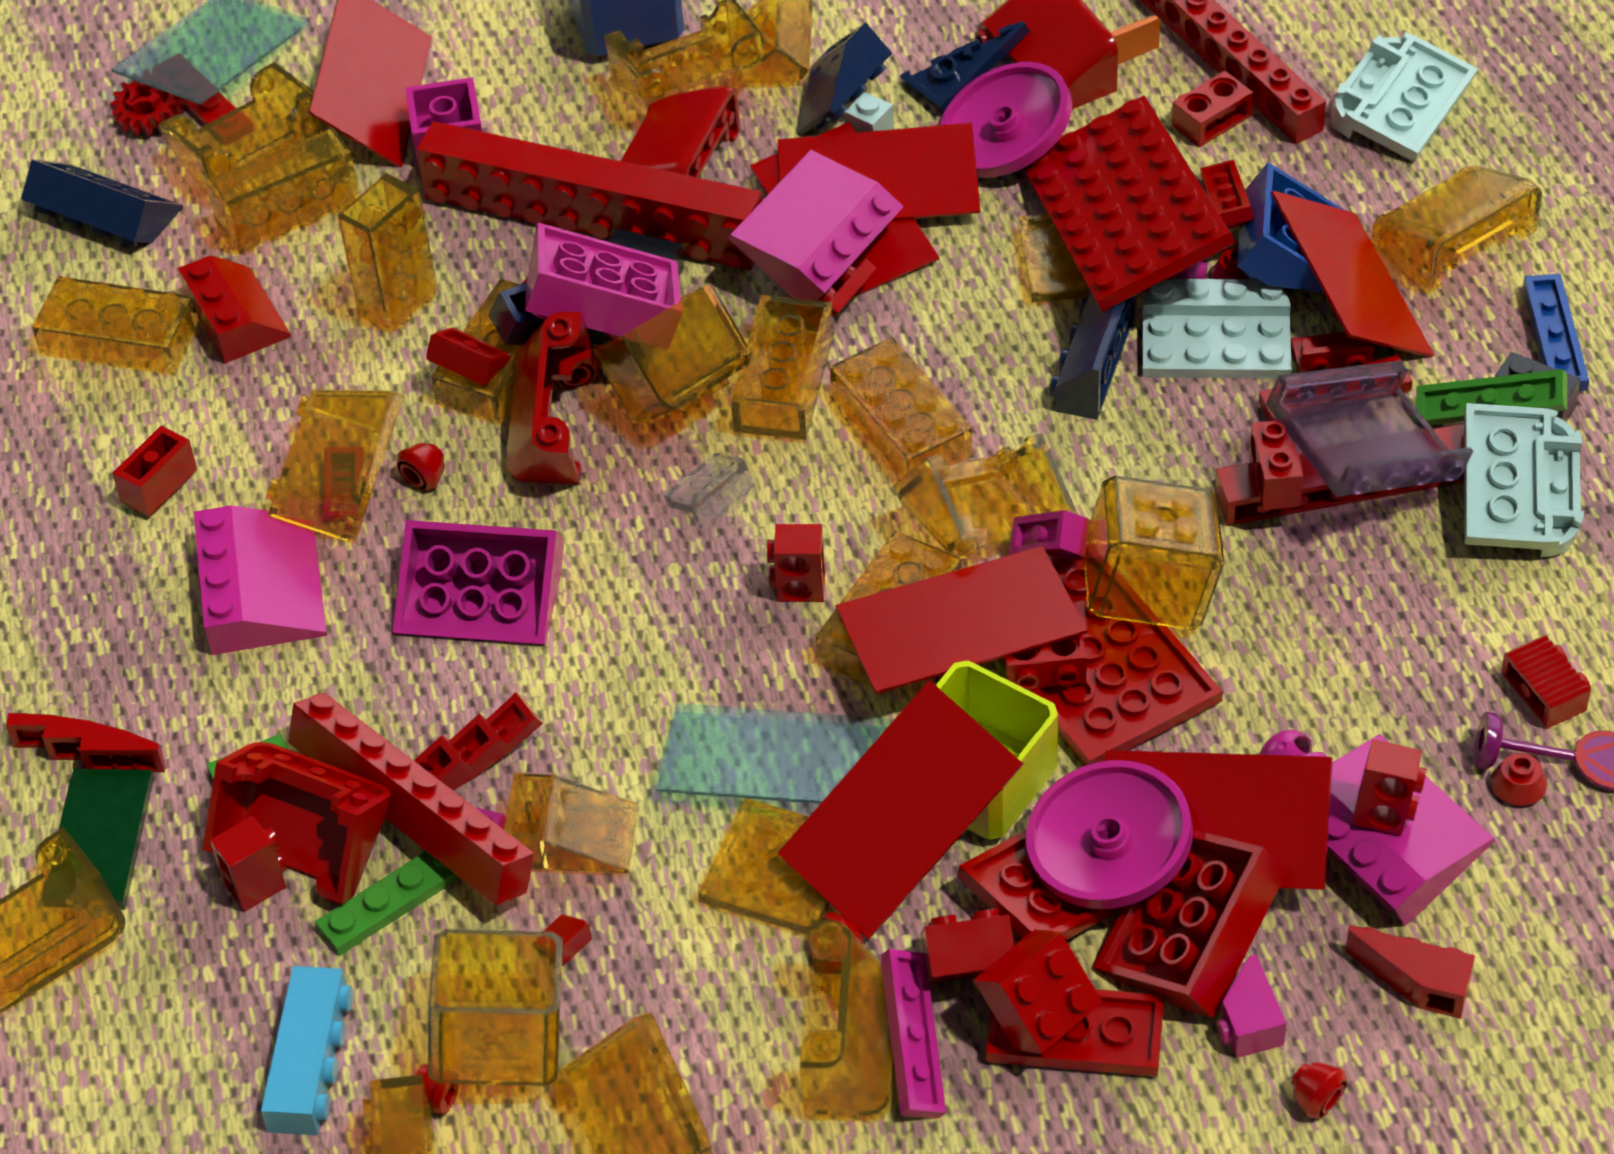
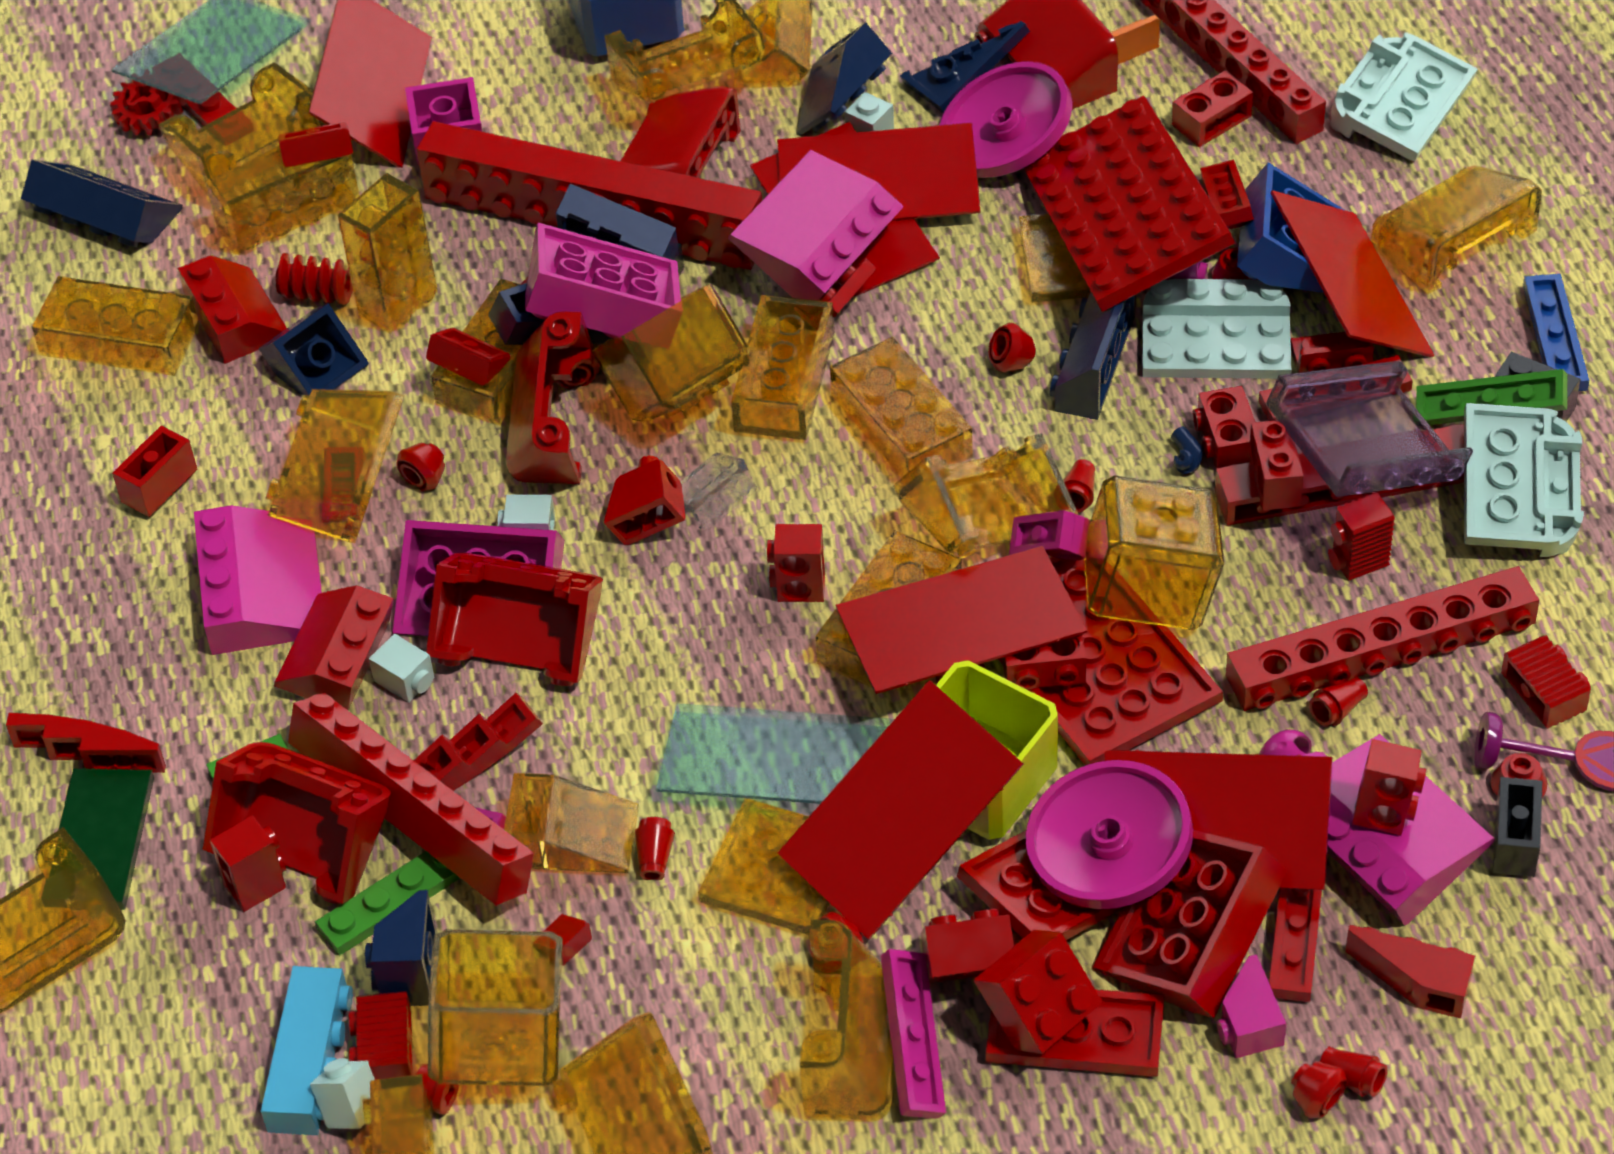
none -> dark blue slope [259,303,369,404]
none -> red slope [274,585,394,710]
none -> red piece [276,253,355,305]
none -> red slope [278,122,353,167]
none -> light aqua brick [310,1058,385,1129]
none -> red brick [349,991,413,1086]
none -> dark blue slope [365,890,438,1006]
none -> light aqua brick [369,634,435,703]
none -> red windscreen [426,553,603,686]
none -> light aqua brick [498,495,555,530]
none -> dark blue wedge [556,184,679,261]
none -> red torso [604,455,686,545]
none -> red cone [634,817,675,880]
none -> red cone [988,322,1036,372]
none -> red cone [1057,459,1095,513]
none -> dark blue arm [1171,426,1204,474]
none -> red brick [1192,385,1256,469]
none -> red brick [1226,566,1539,711]
none -> red plate [1269,888,1322,1002]
none -> red cone [1309,677,1368,726]
none -> red cone [1320,1046,1388,1097]
none -> red brick [1328,492,1395,581]
none -> black brick [1493,777,1542,877]

